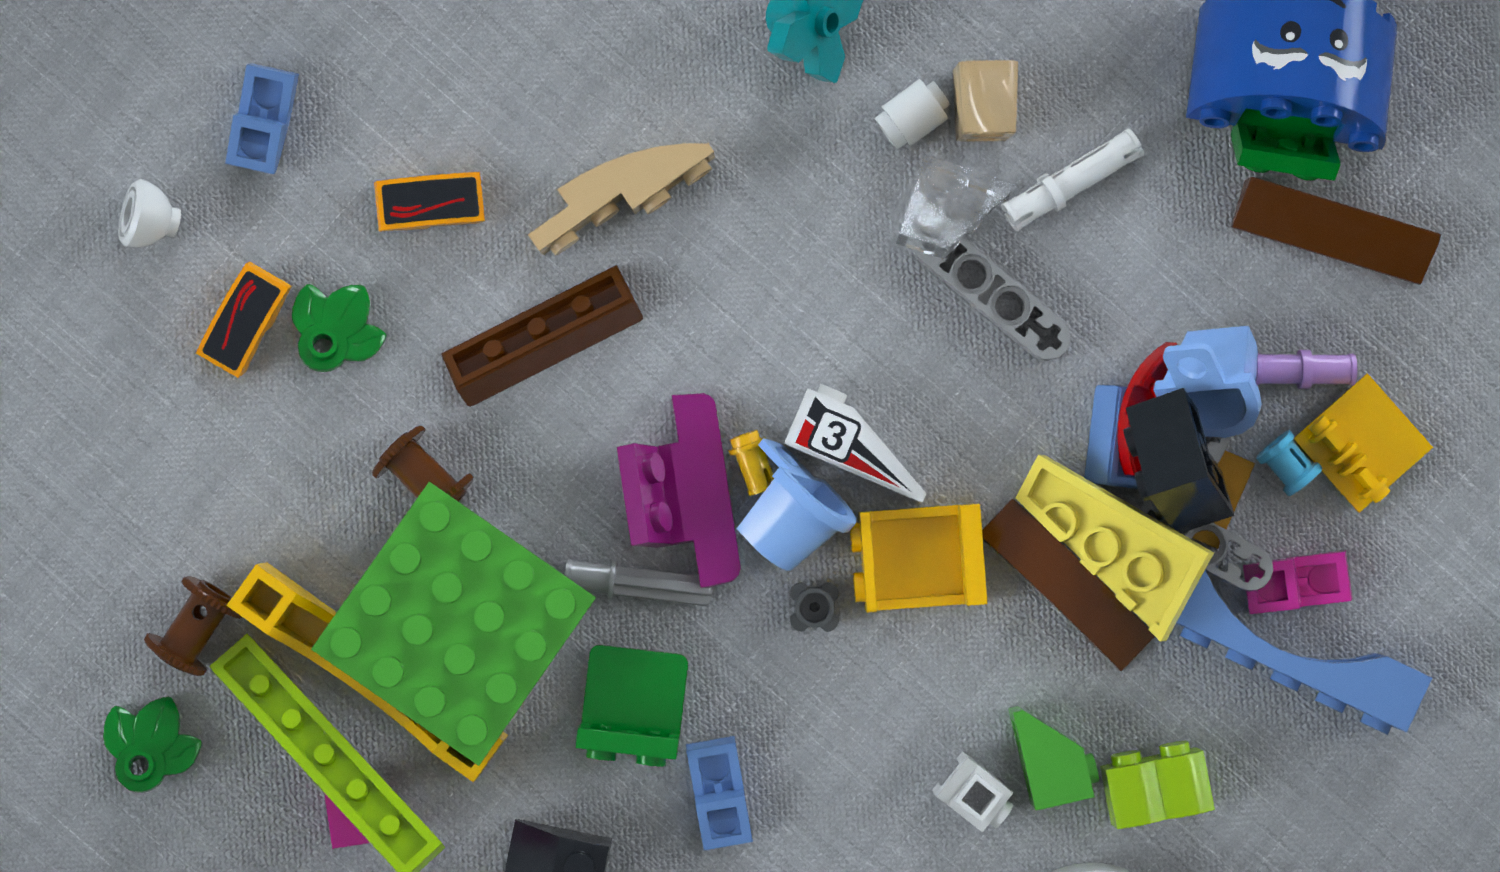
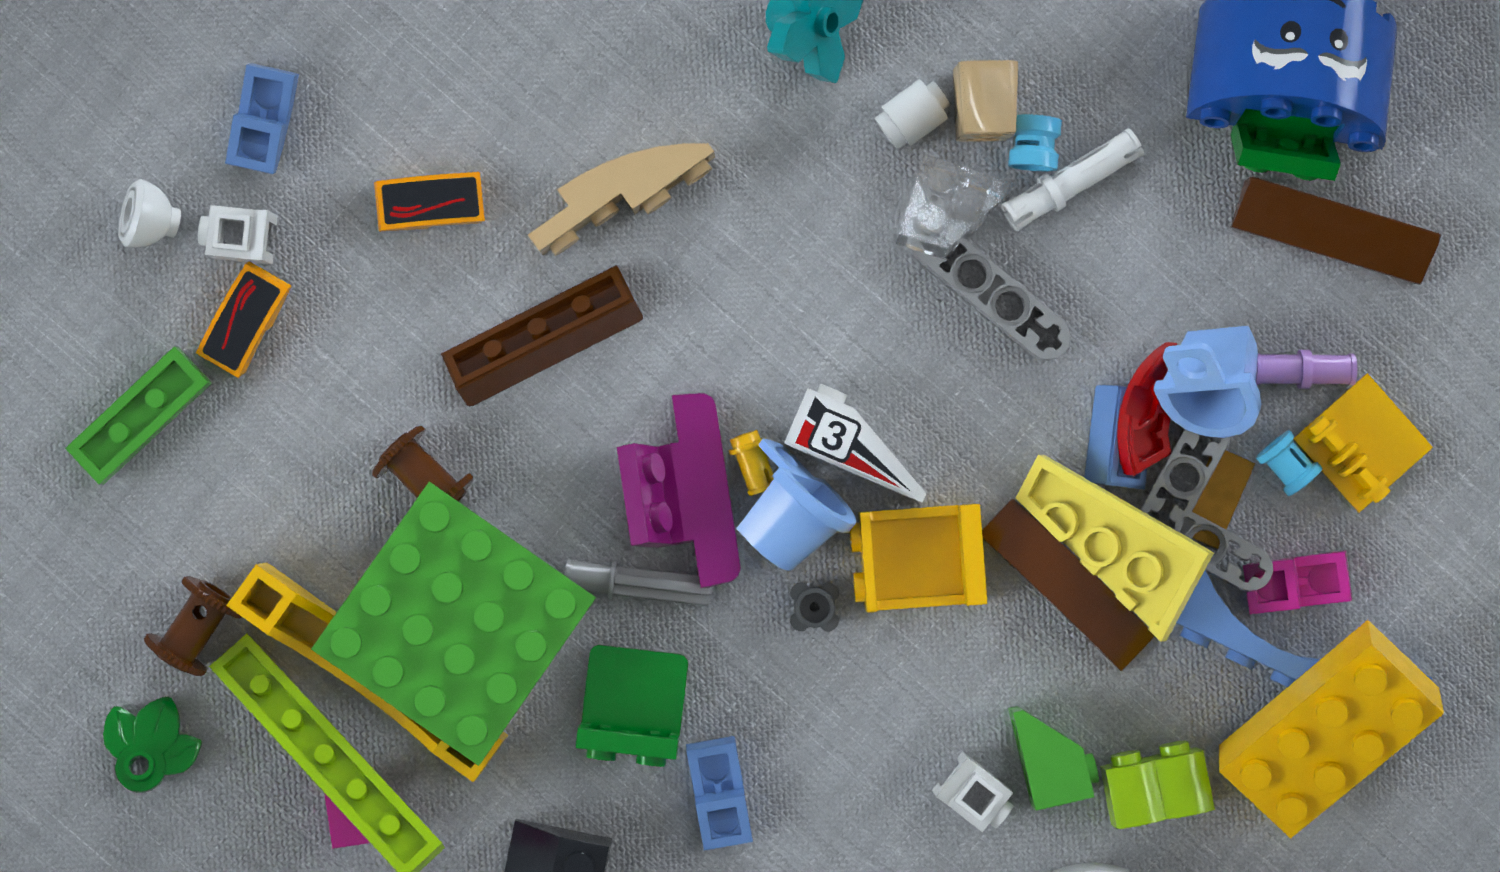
green plate [292,284,387,372] -> none
black brick [1123,388,1234,533] -> none
none -> bright green plate [65,346,212,485]
none -> white window [198,205,278,264]
none -> medium azure wheel [1008,114,1062,172]
none -> yellow brick [1219,620,1444,839]

